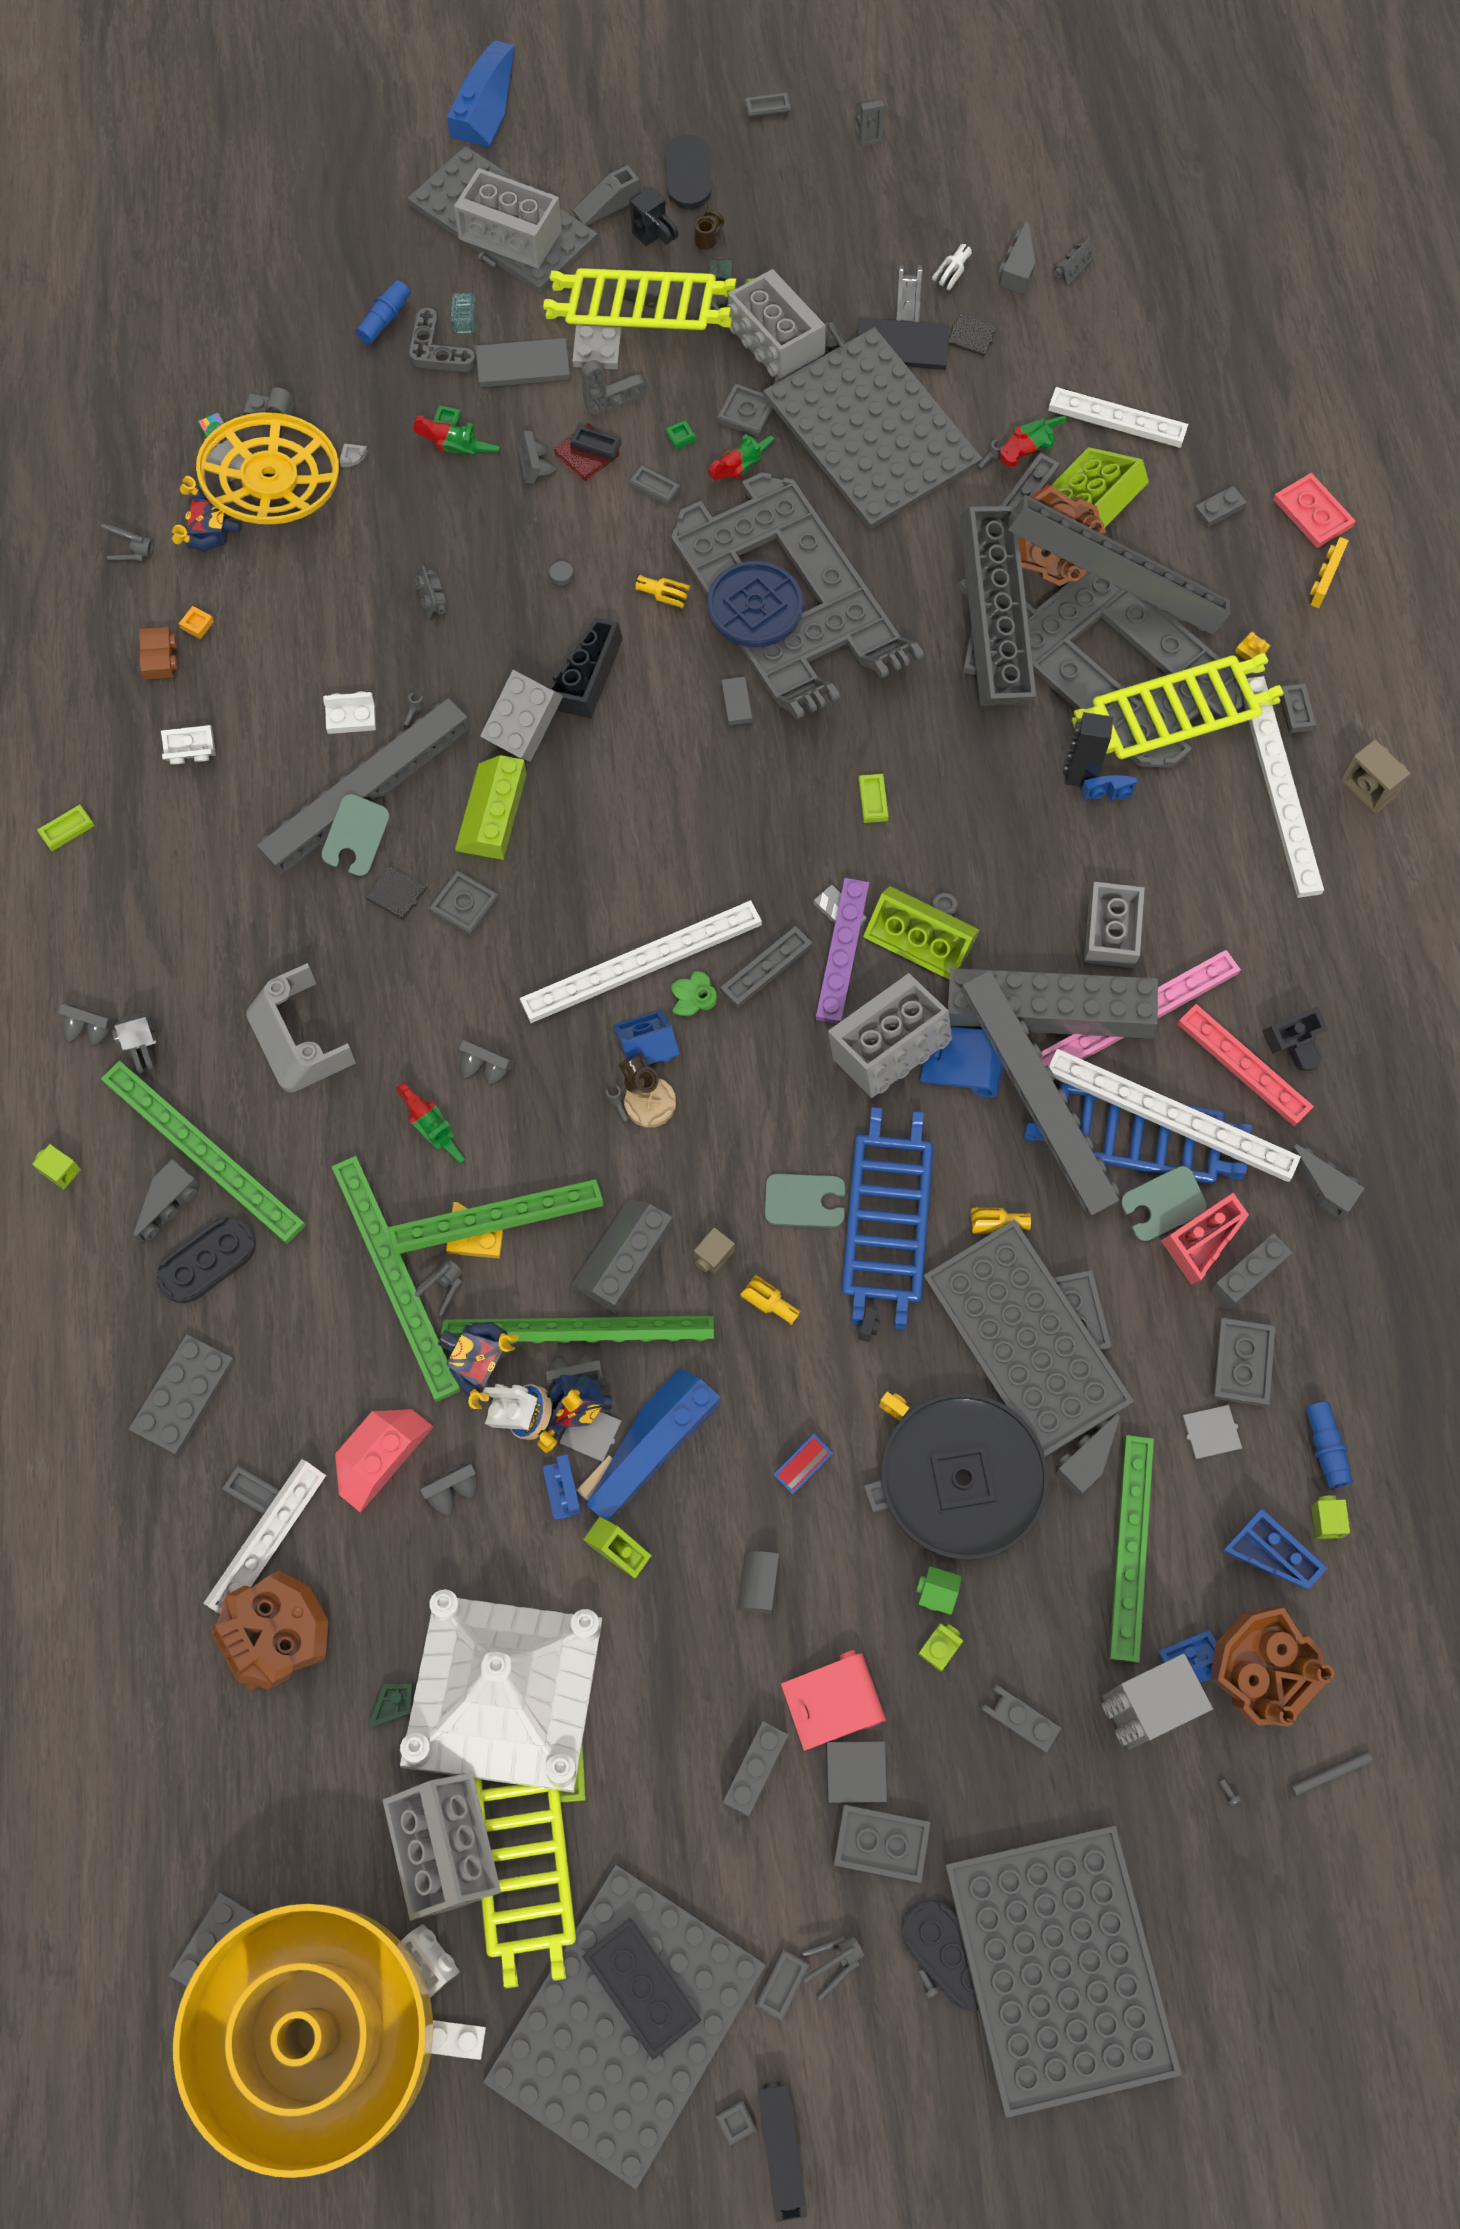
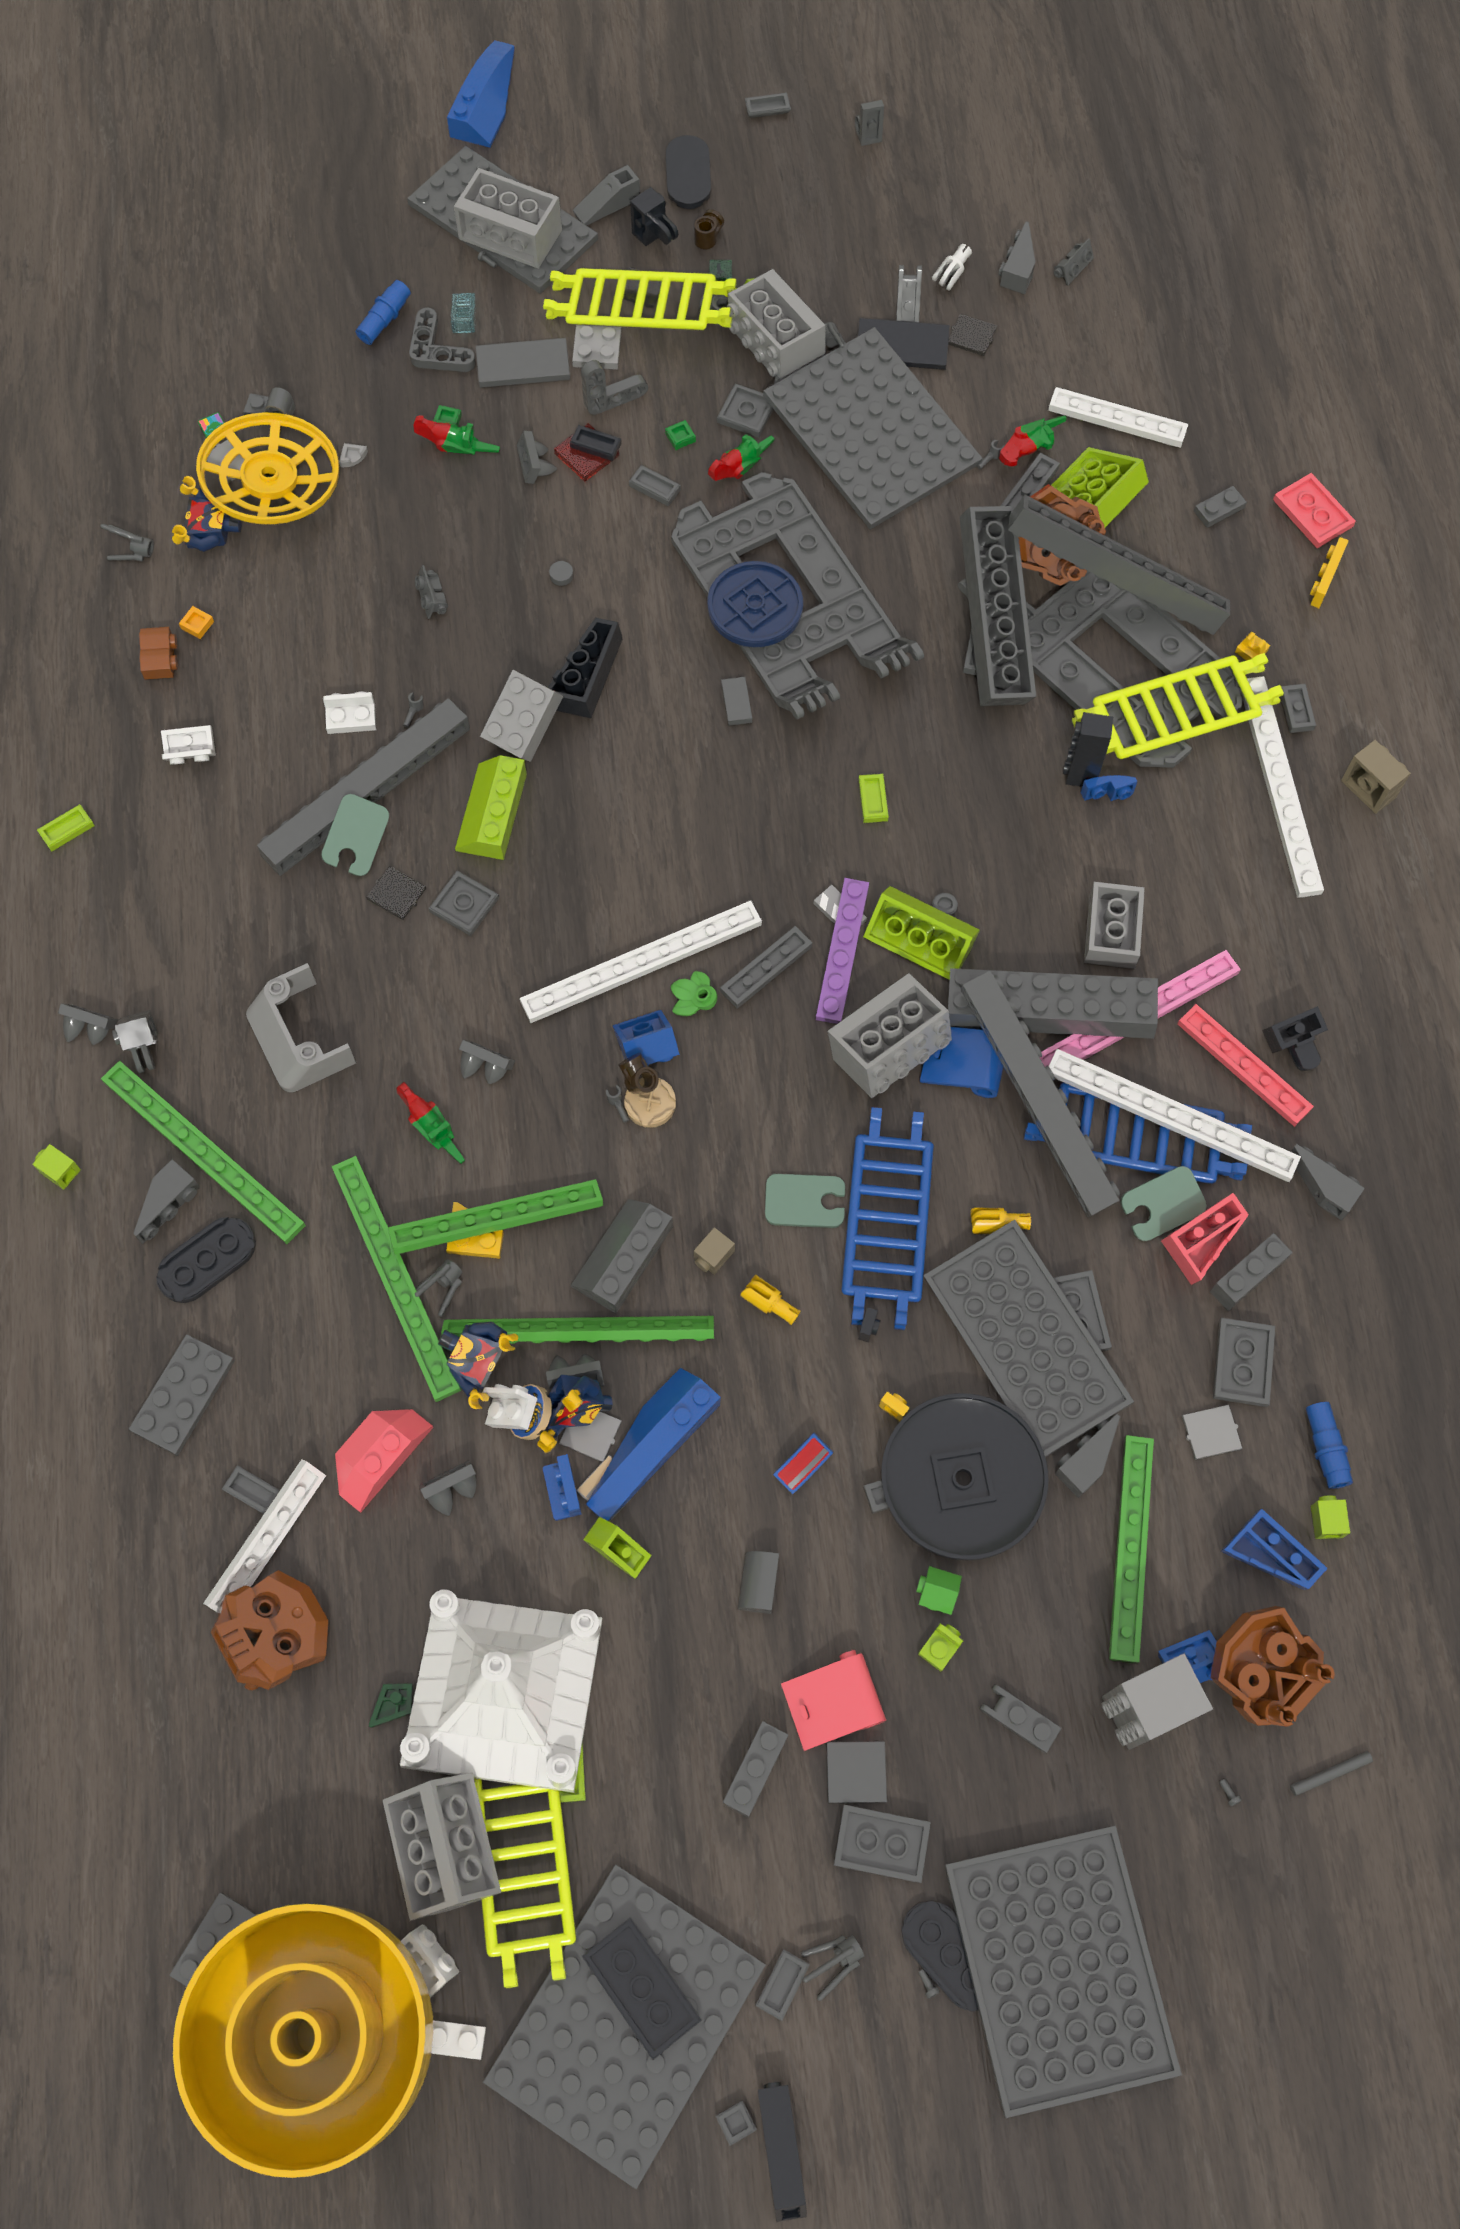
yellow arm [635,575,690,608] -> none

